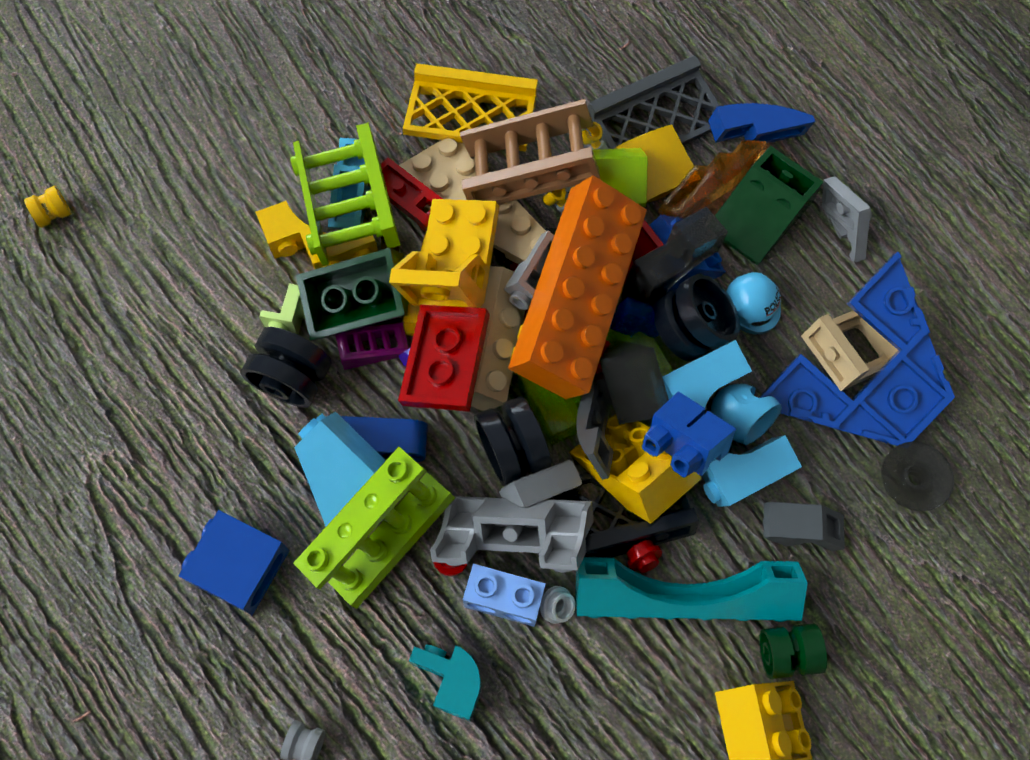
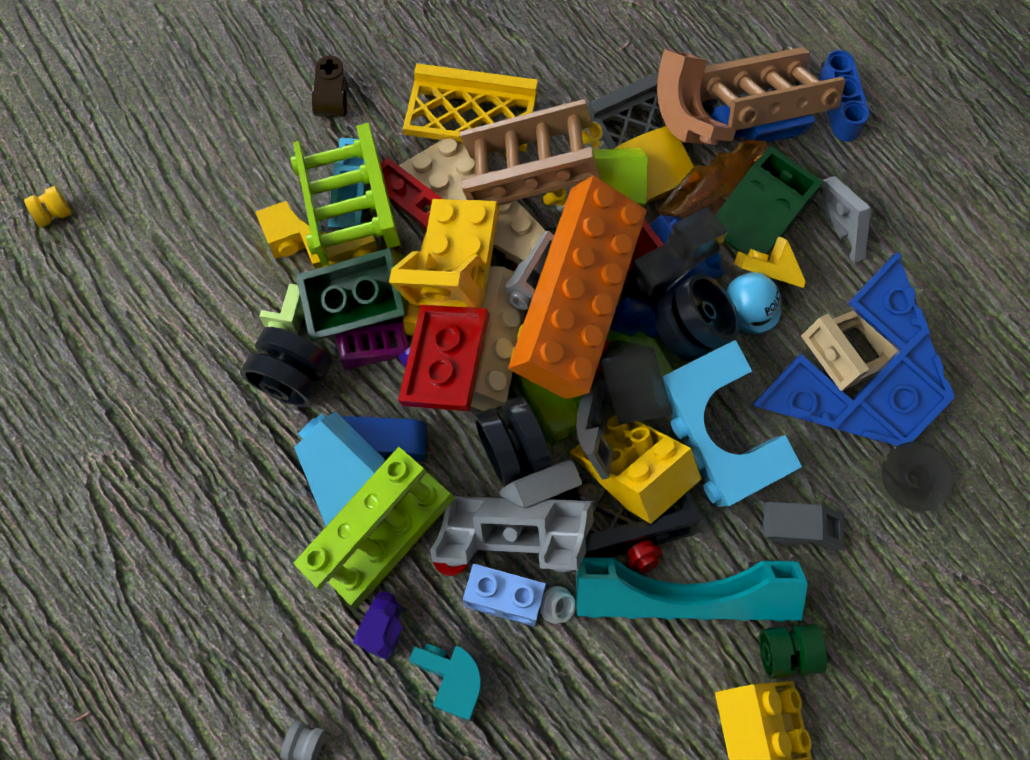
blue piece [178,510,290,616] -> none
blue hips [642,391,736,478] -> none
medium azure helmet [711,384,782,445] -> none
none -> dark brown piece [312,55,348,117]
none -> dark purple rock [353,591,403,661]
none -> nougat arch [657,49,736,145]
none -> medium nougat fence [700,47,846,130]
none -> yellow slope [734,237,806,288]
none -> blue beam [818,50,869,142]

